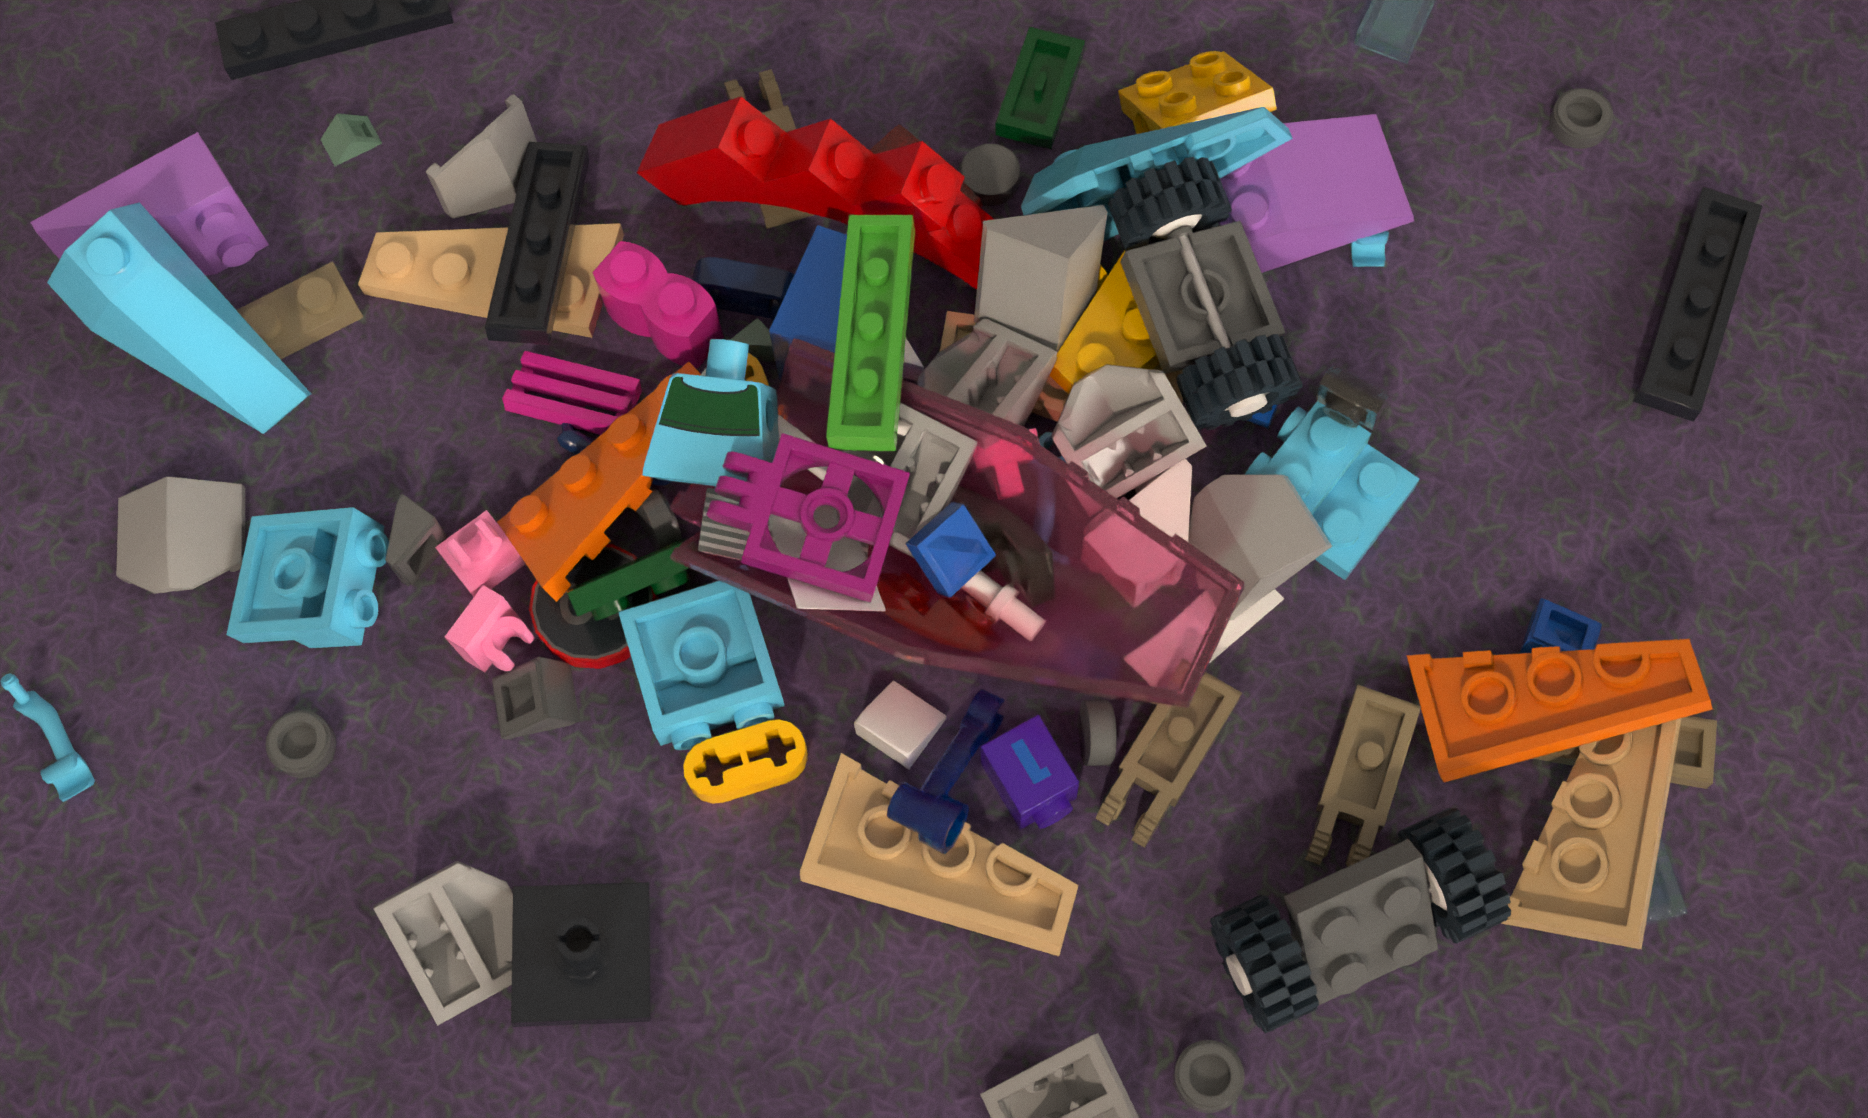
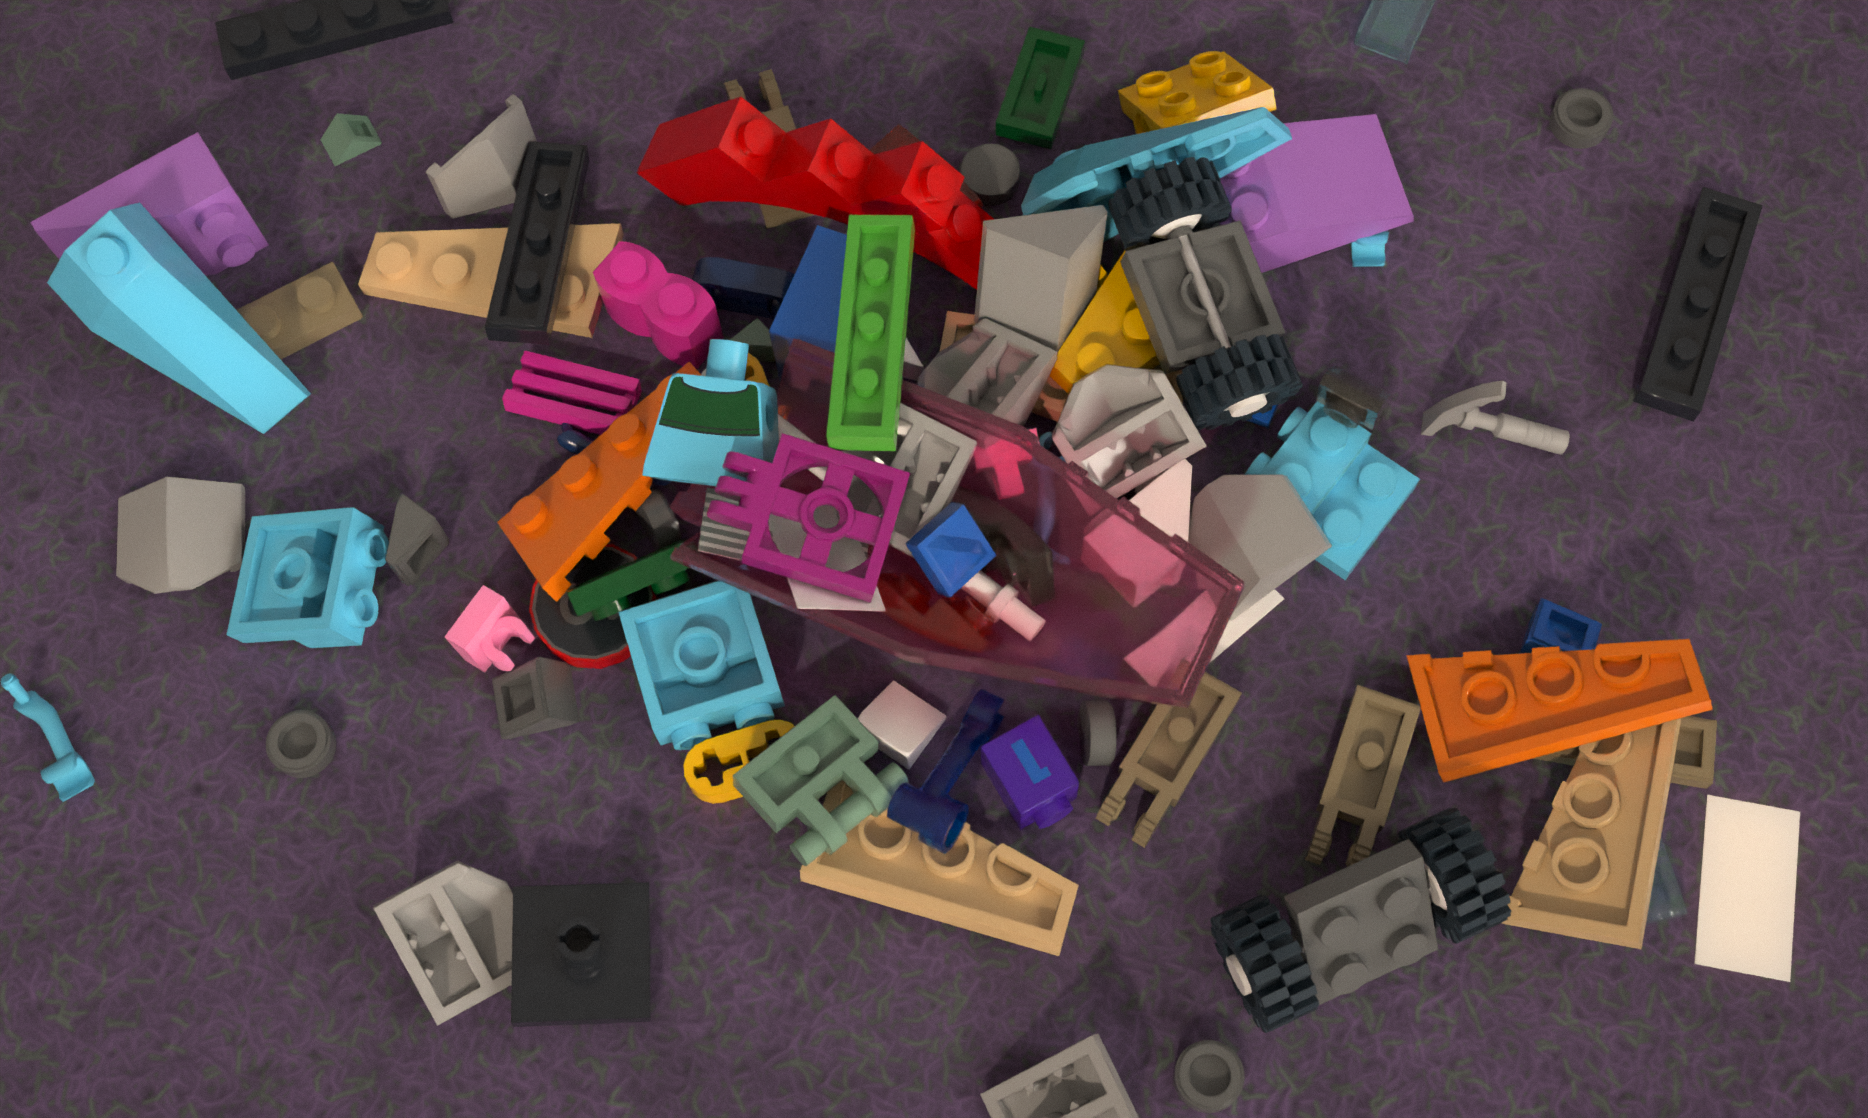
bright pink tile [435,510,525,597] -> none
none -> sand green plate [733,695,909,866]
none -> light grey piece [1421,381,1570,455]
none -> white sticker [1695,795,1800,982]

